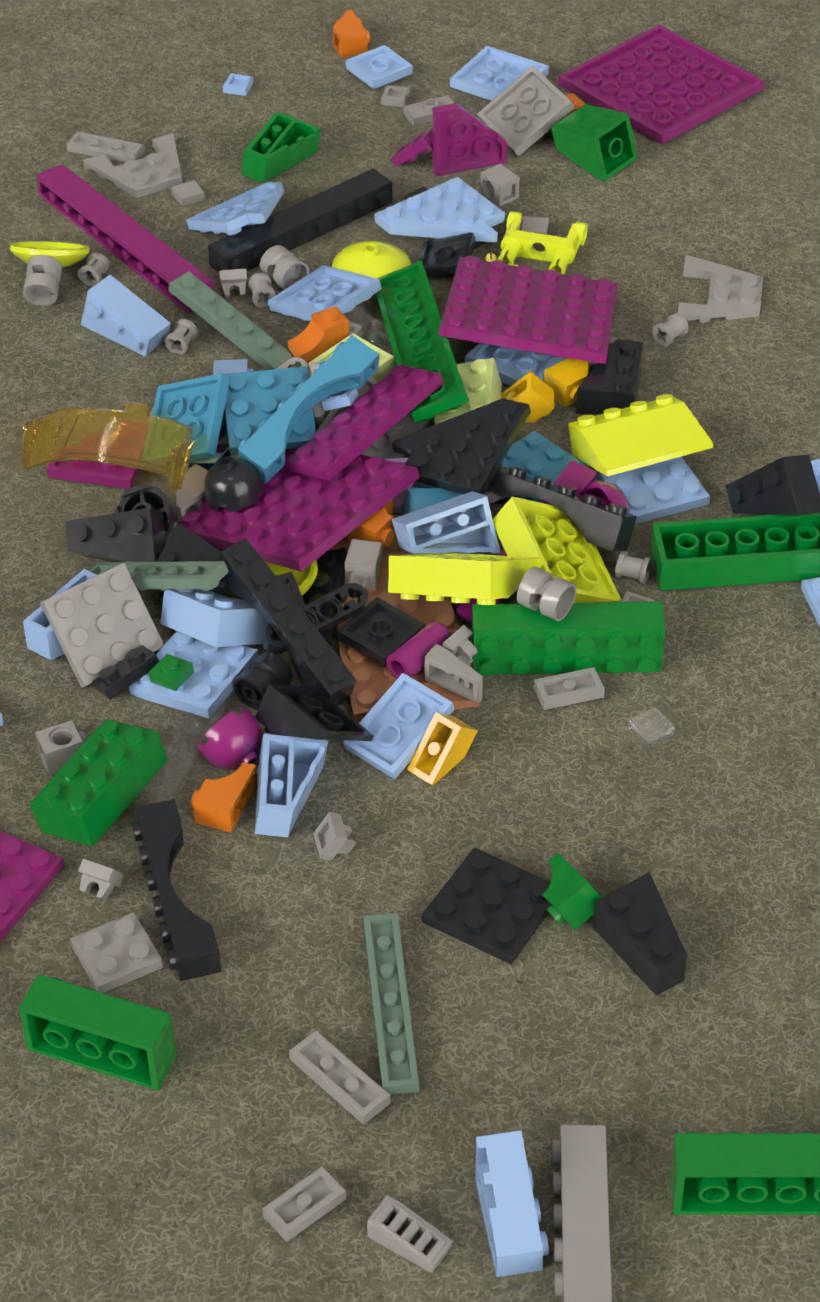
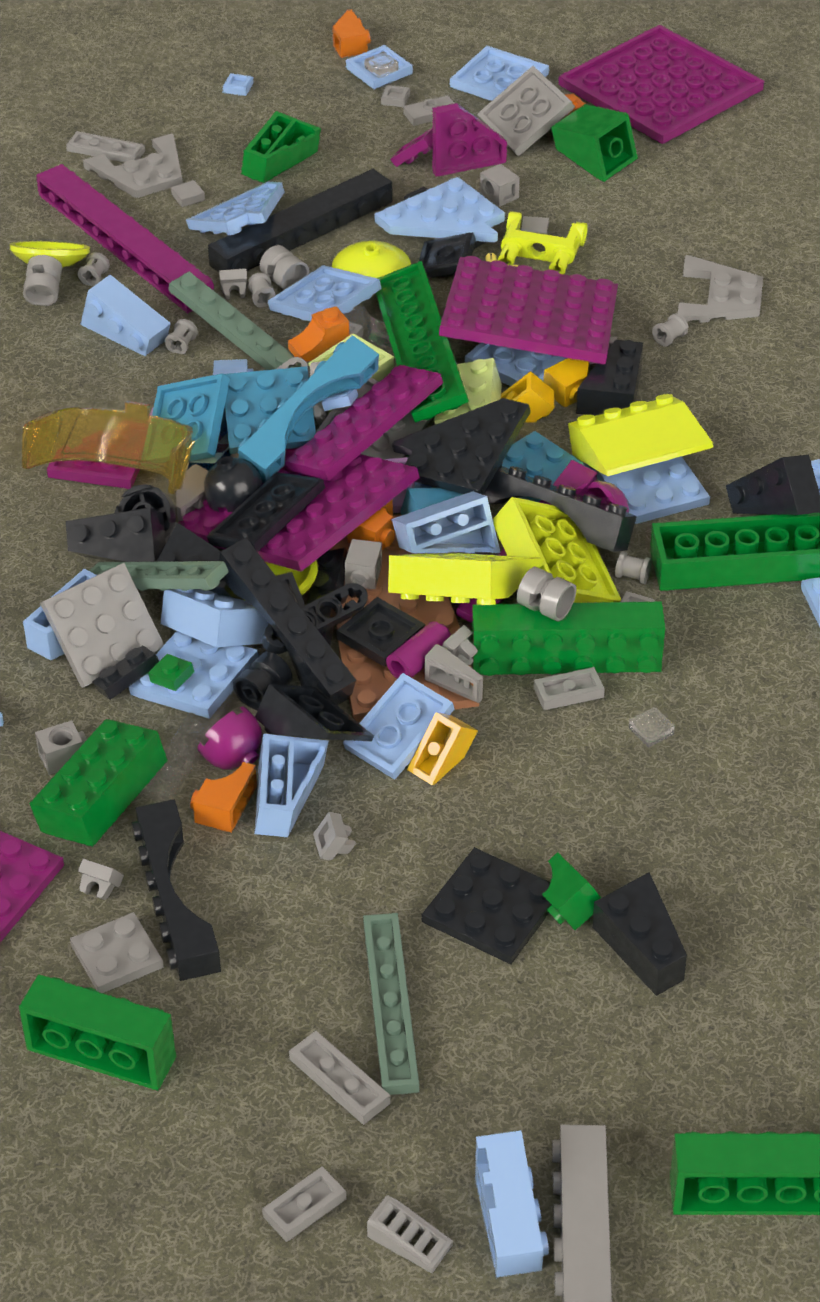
none -> black tile [206,472,326,552]
none -> clear plate [365,51,399,78]

